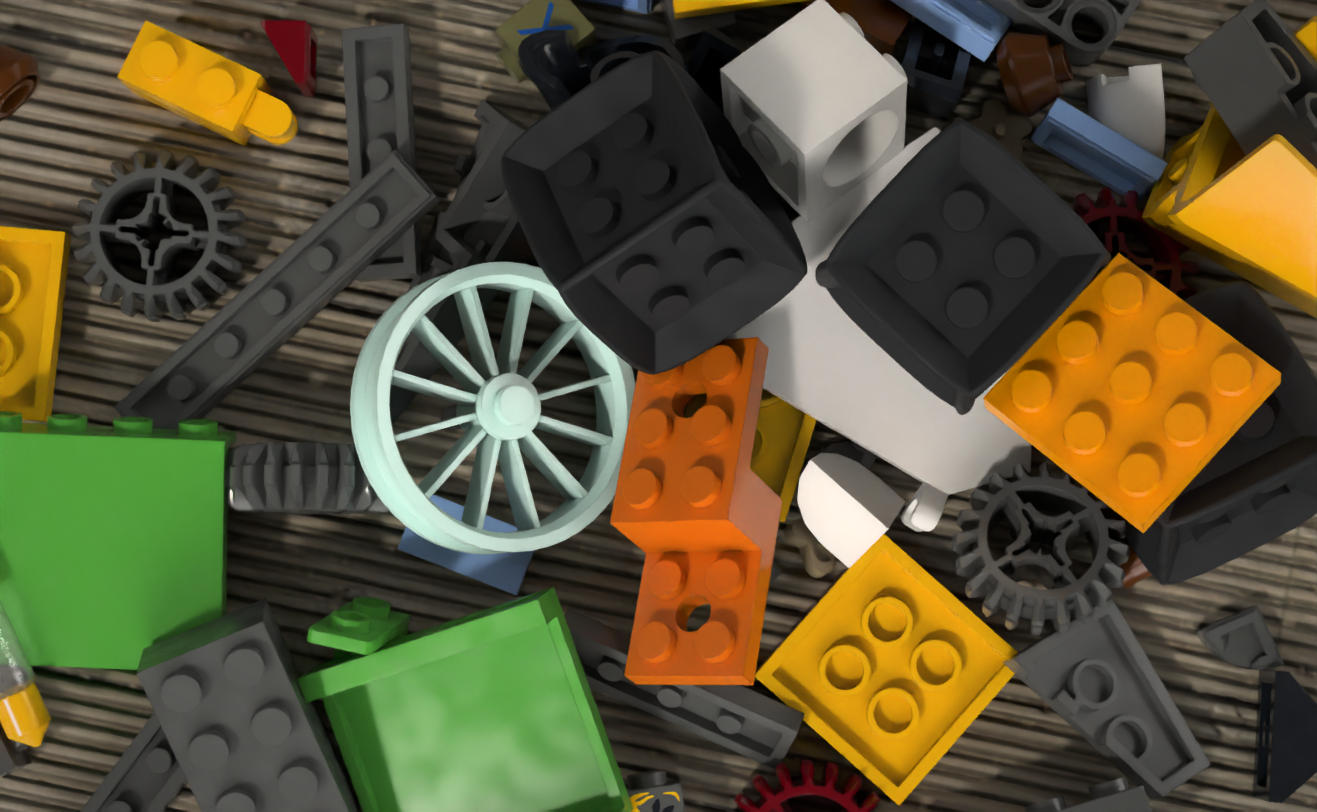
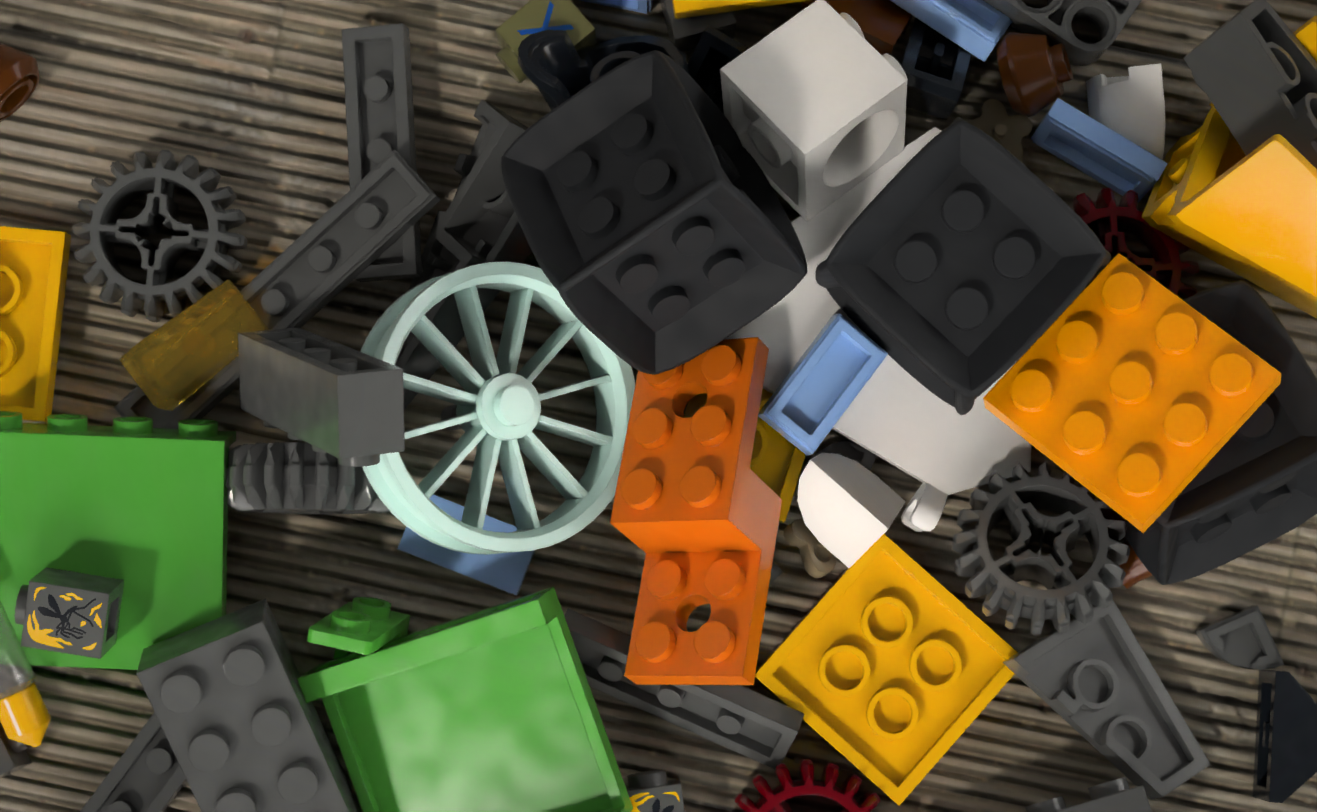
yellow brick [117,20,298,146] -> none
dark red slope [261,20,318,97] -> none
none -> dark grey brick [14,567,124,659]
none -> clear yellow slope [119,280,269,411]
none -> dark grey brick [238,328,405,467]
none -> light blue tile [758,313,888,455]

